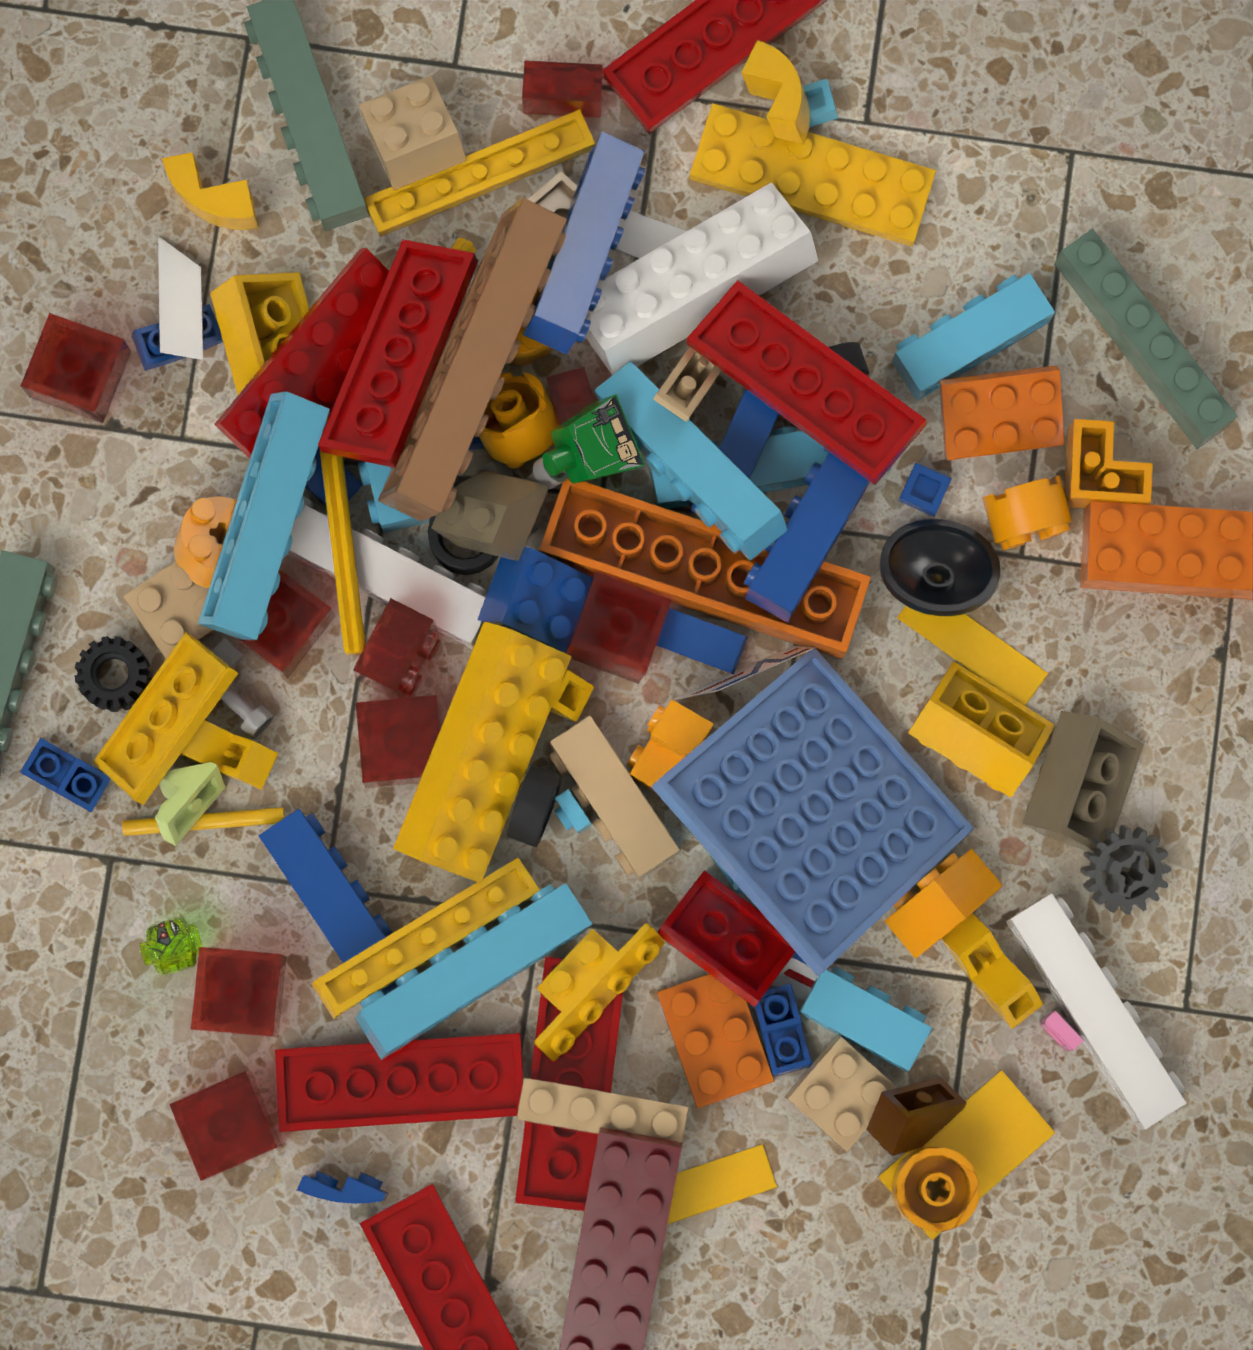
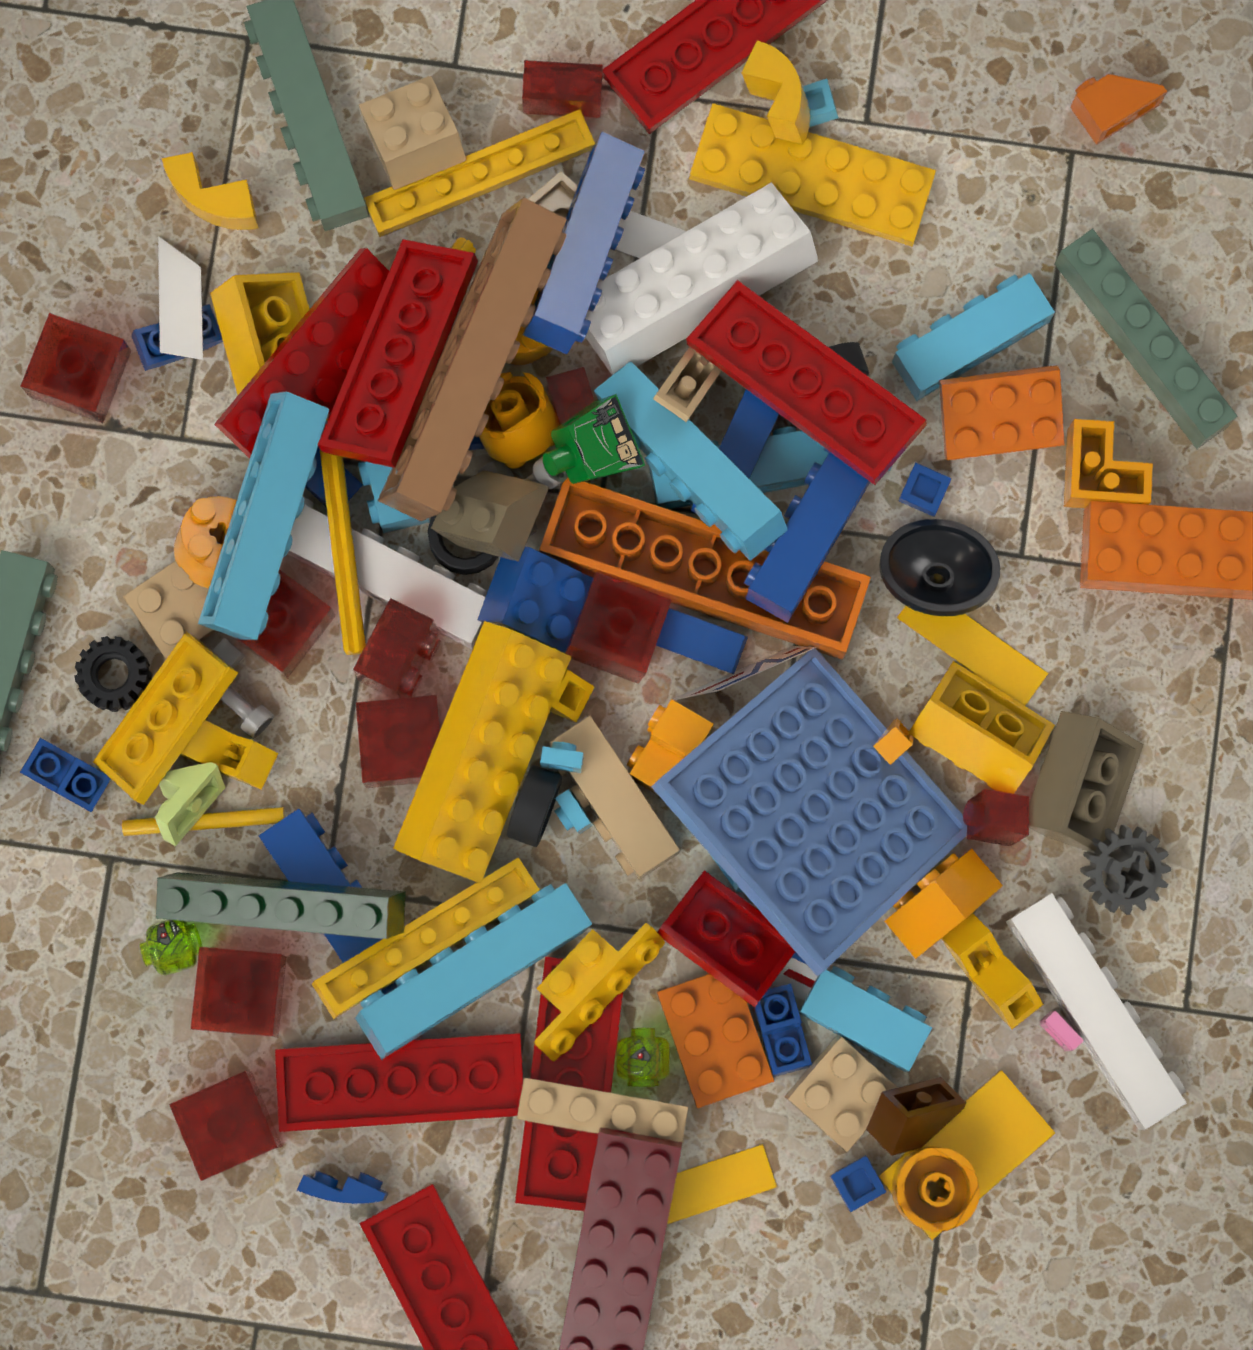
light orange brick [982,475,1073,551] -> none
none -> brick [156,872,406,939]
none -> medium azure plate [540,742,584,773]
none -> clear neon green head [616,1028,670,1087]
none -> blue plate [829,1155,886,1212]
none -> light orange piece [873,718,914,765]
none -> clear red brick [963,789,1029,846]
none -> orange slope [1070,74,1167,145]

